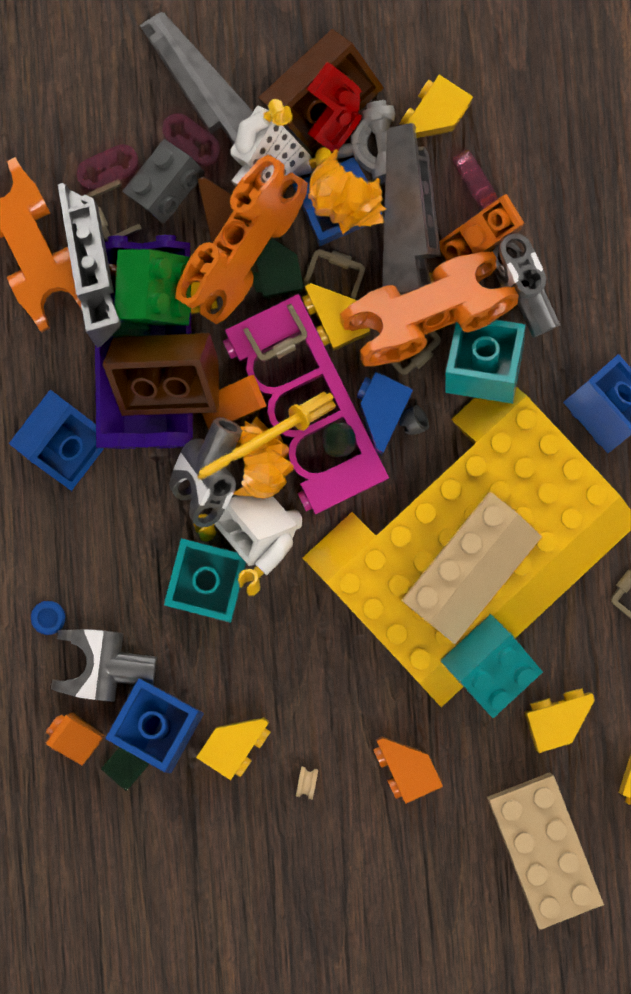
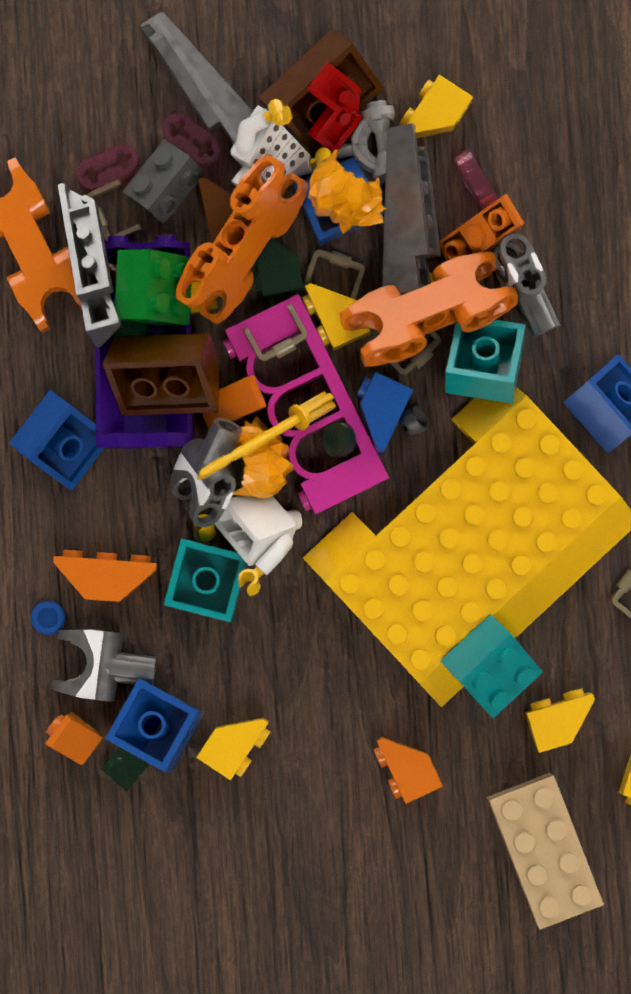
tan bush [296,766,318,800] -> none
tan slope [401,492,542,644] -> none
none -> orange slope [53,550,159,602]

